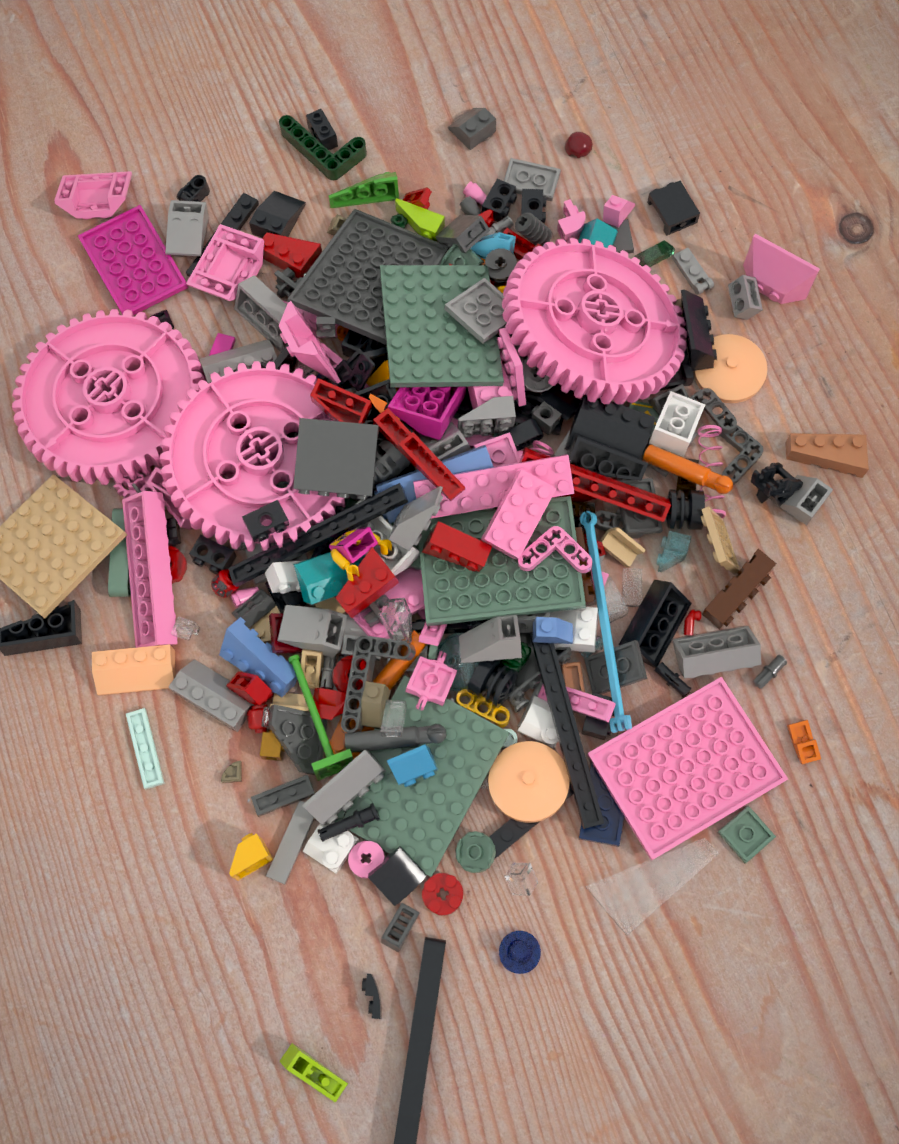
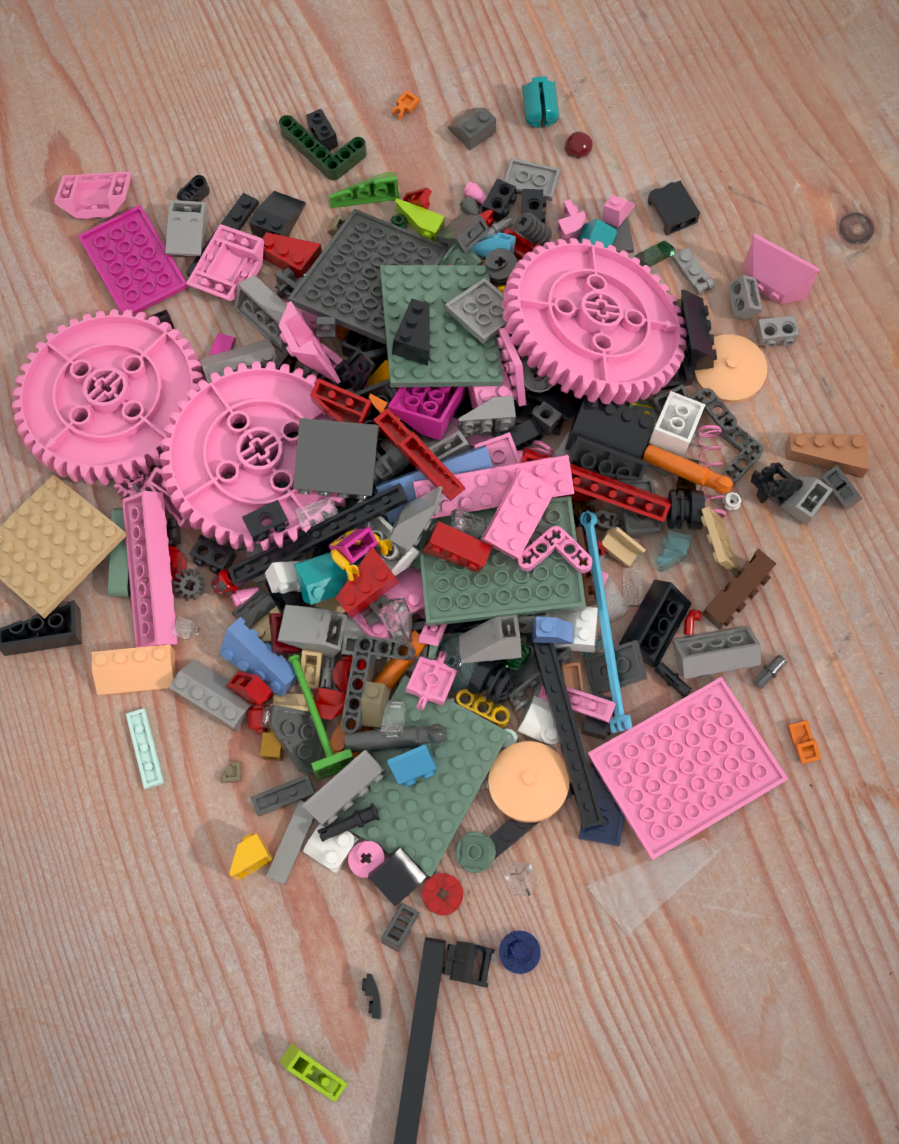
sand green tile [717,805,776,864] -> none
none -> dark grey gear [172,568,206,601]
none -> clear tile [295,497,338,529]
none -> orange plate [392,90,420,120]
none -> black wedge [392,298,430,366]
none -> black piece [442,941,495,988]
none -> clear slope [451,508,486,538]
none -> teal cylinder [522,76,559,128]
none -> white plate [723,492,741,510]
none -> light grey brick [755,315,799,348]
none -> dark grey brick [821,465,863,510]

